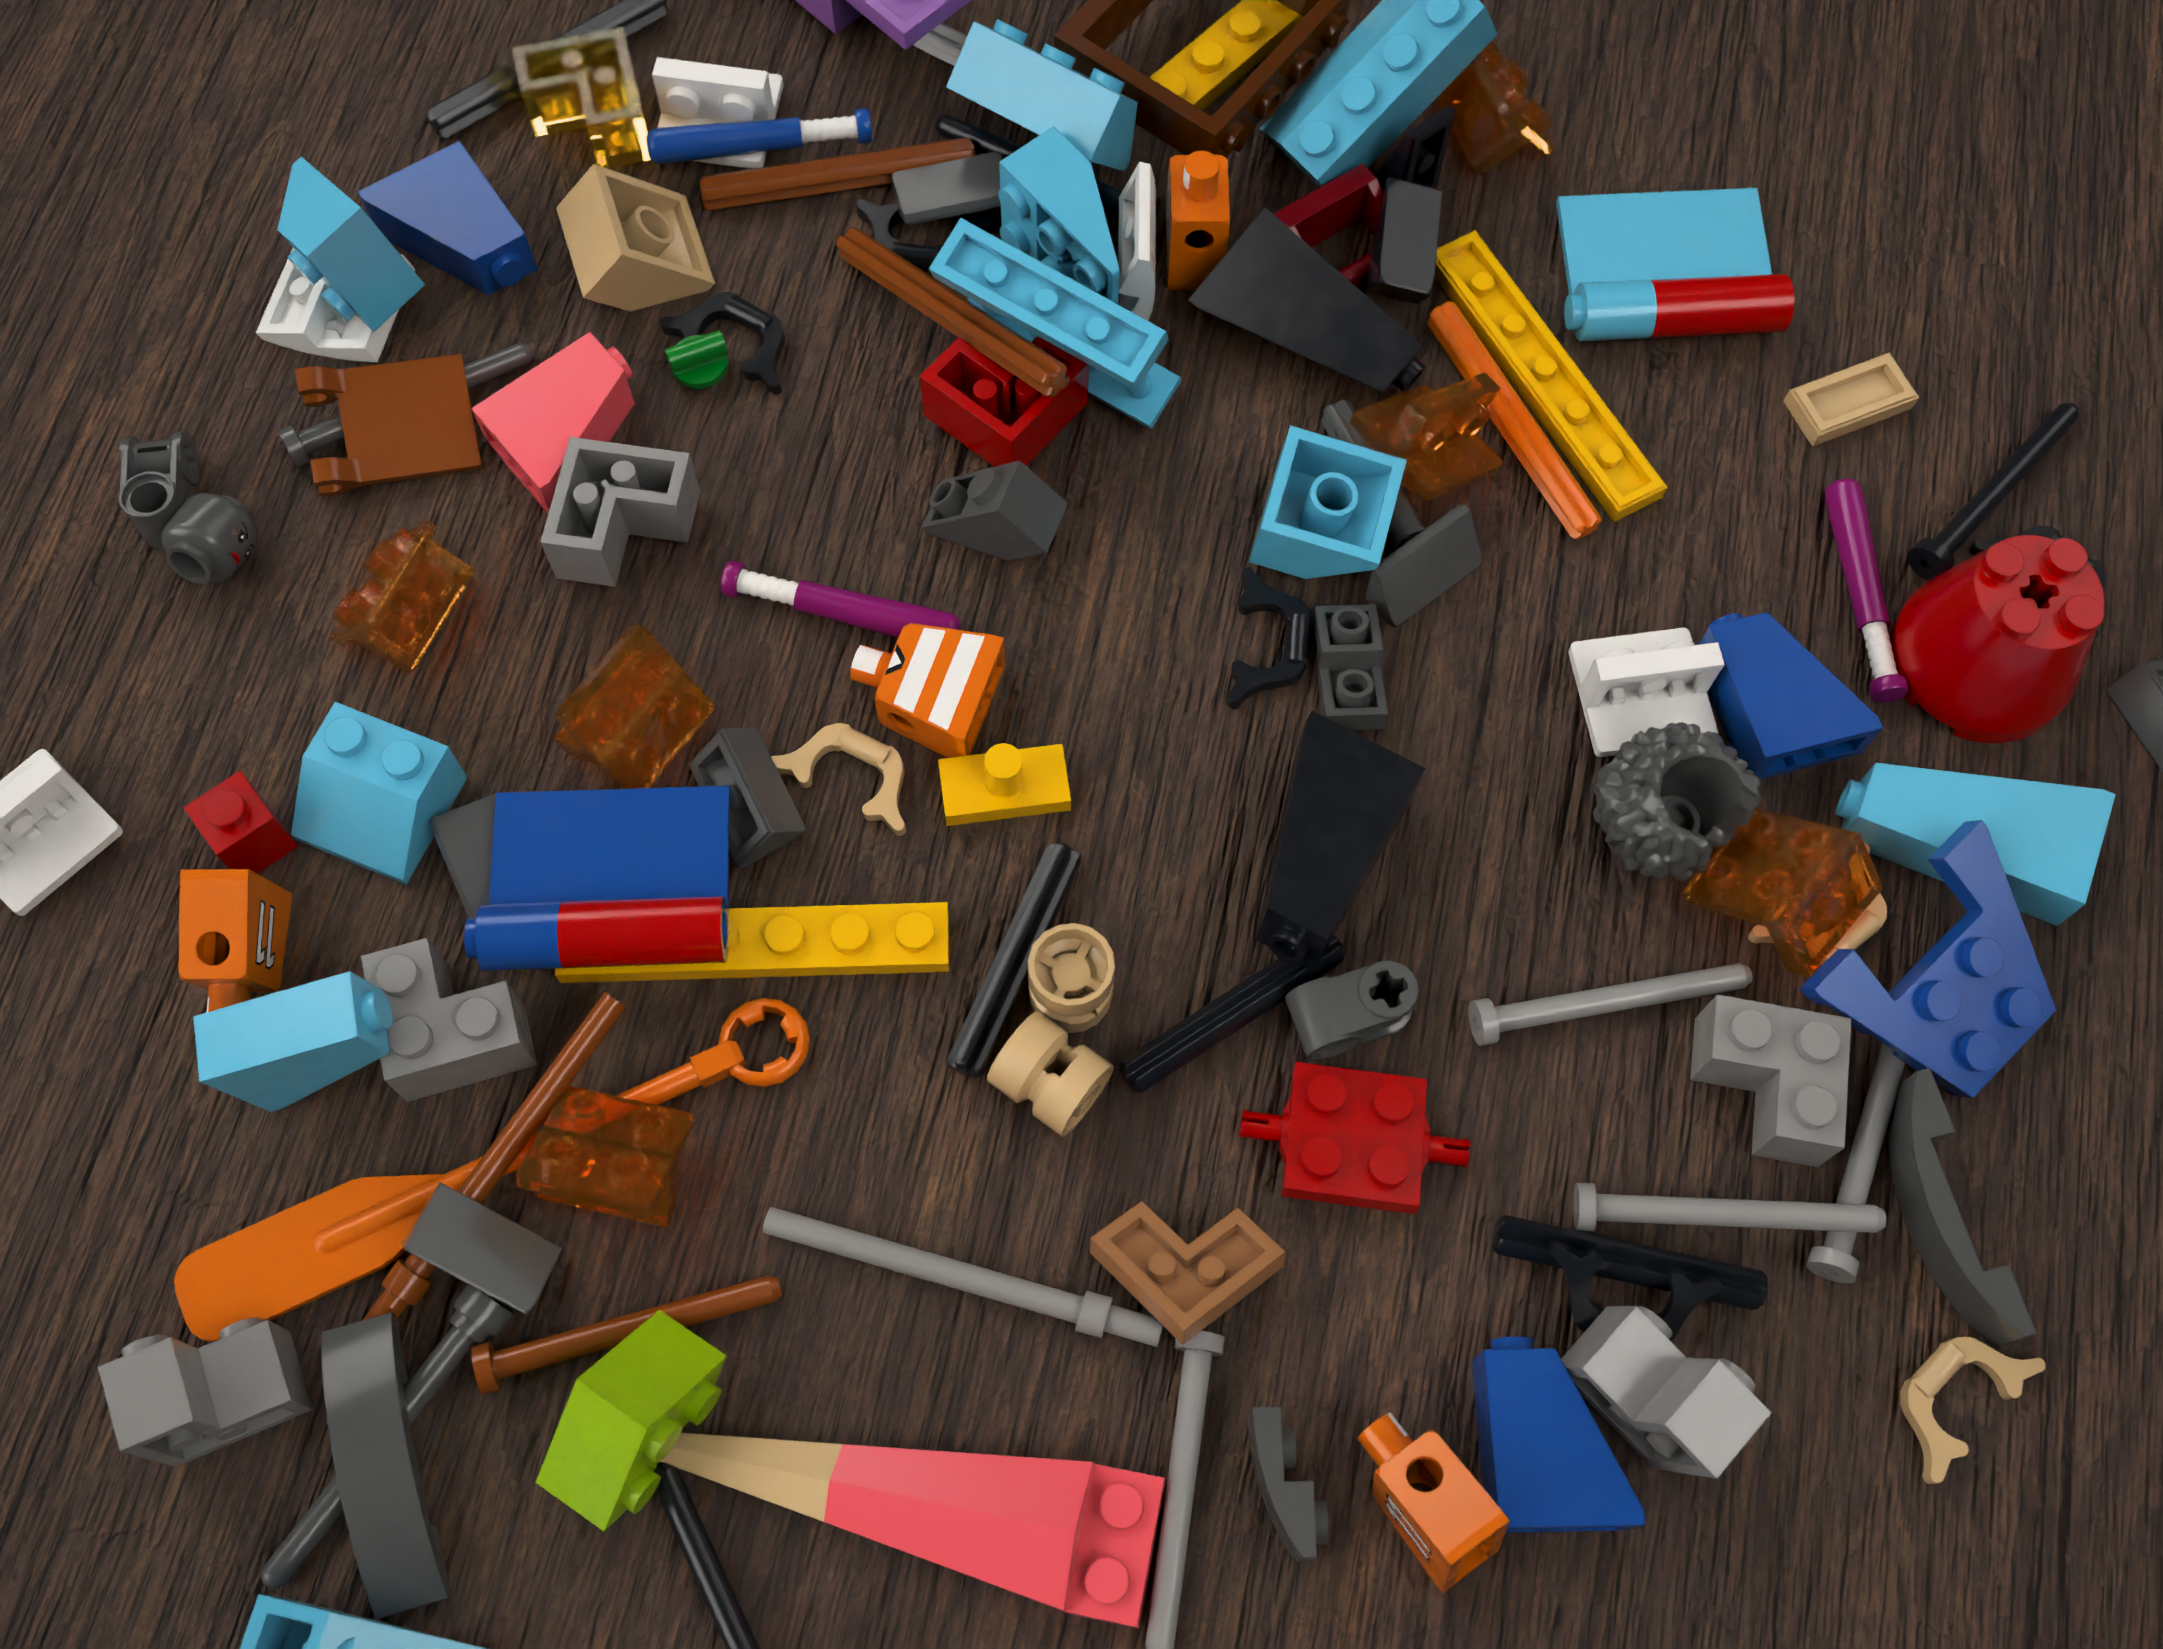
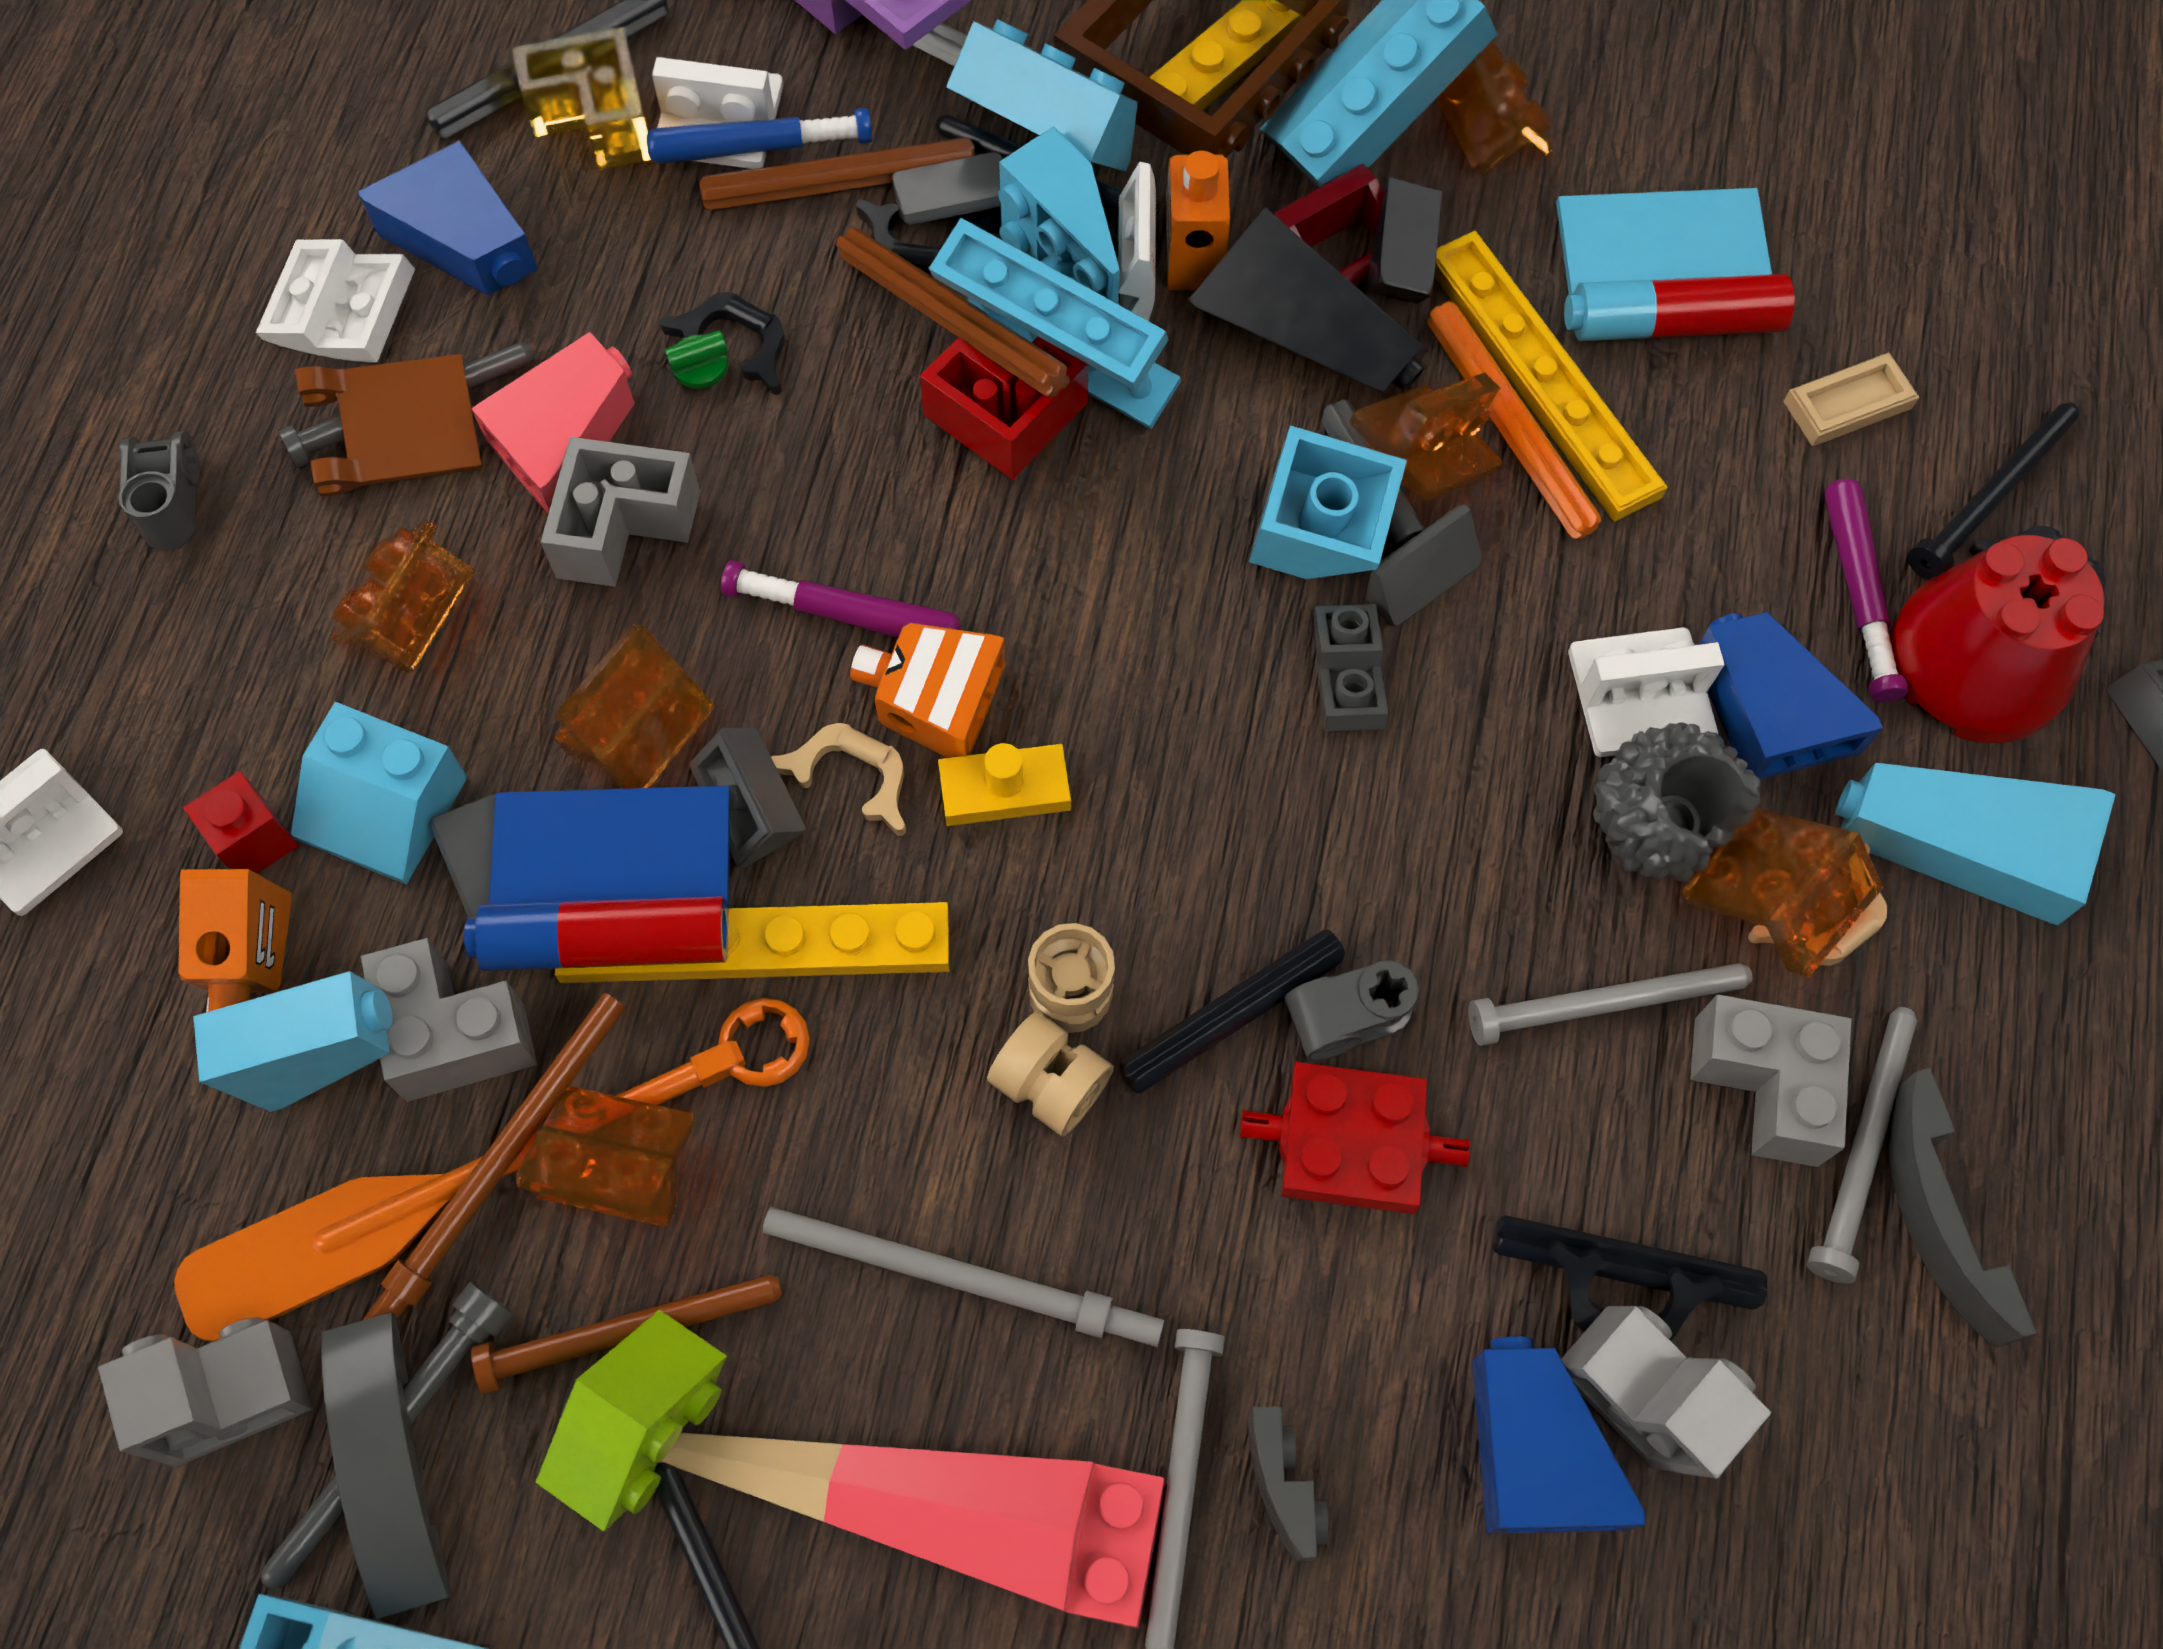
dark grey head [161,493,258,584] -> none
medium azure slope [277,157,425,332] -> none
dark grey slope [402,1182,563,1315] -> none
tan slope [556,164,715,312] -> none
dark grey slope [921,460,1068,561] -> none
black axle [948,842,1081,1078] -> none
medium nougat plate [1090,1201,1286,1345] -> none
black helmet [1228,567,1311,709] -> none
black slope [1256,711,1426,971] -> none
orange torso [1358,1413,1510,1594] -> none
black slope [1375,105,1455,192] -> none
light grey bar [1573,1183,1886,1233] -> none
blue wing [1799,820,2056,1098] -> none
tan helmet [1900,1337,2046,1484] -> none

